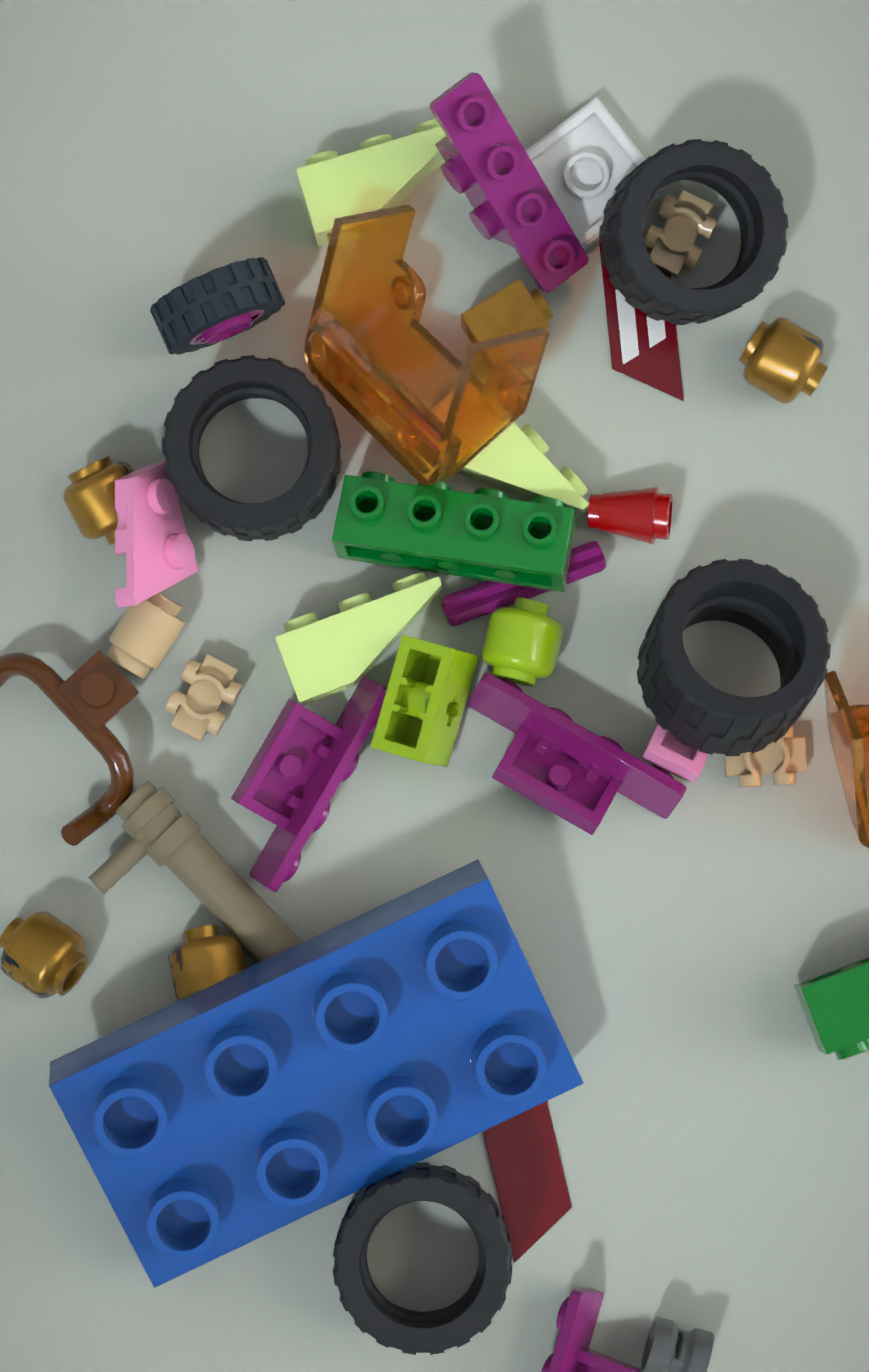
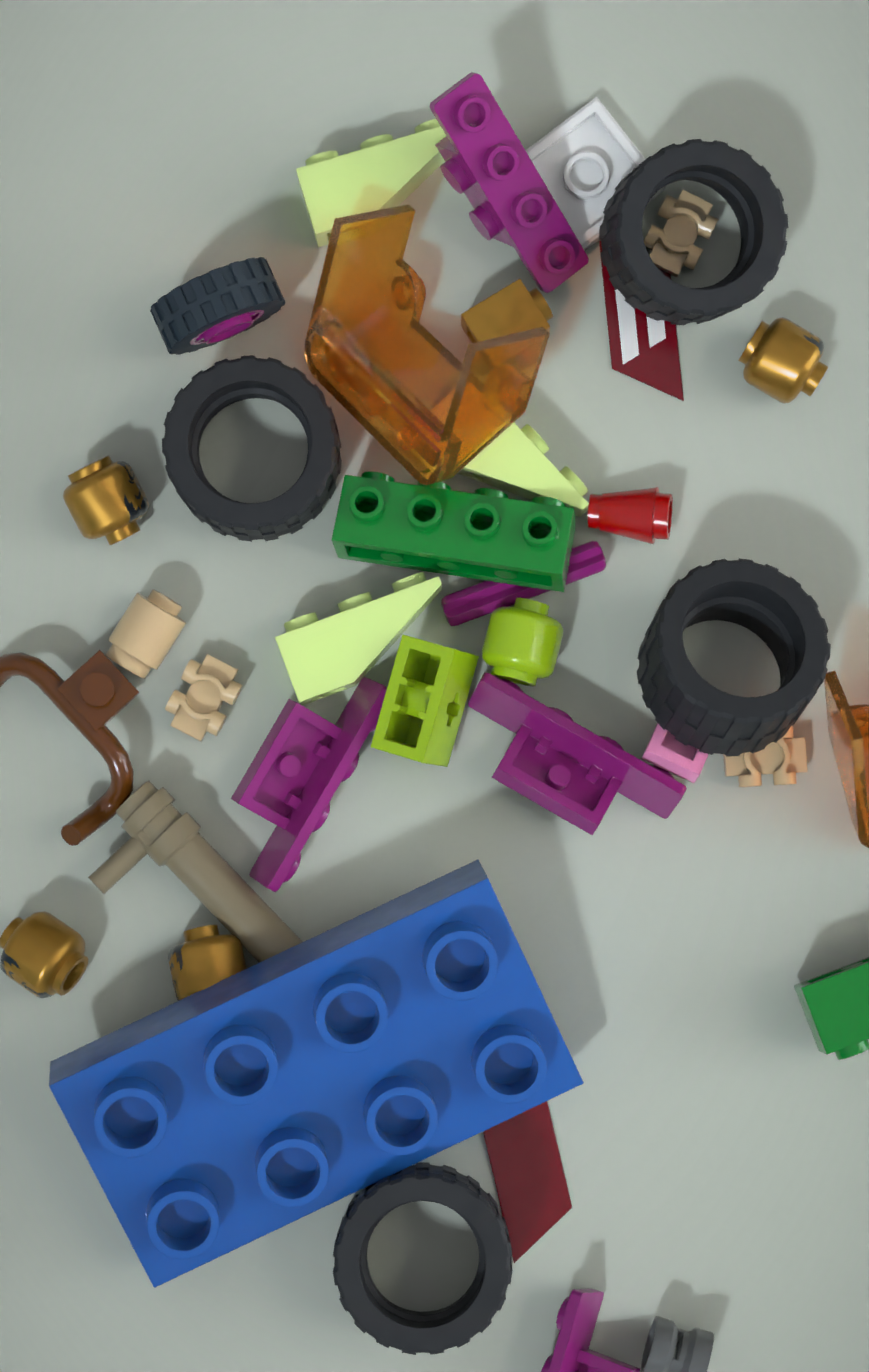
bright pink wing [115,461,199,608] -> none

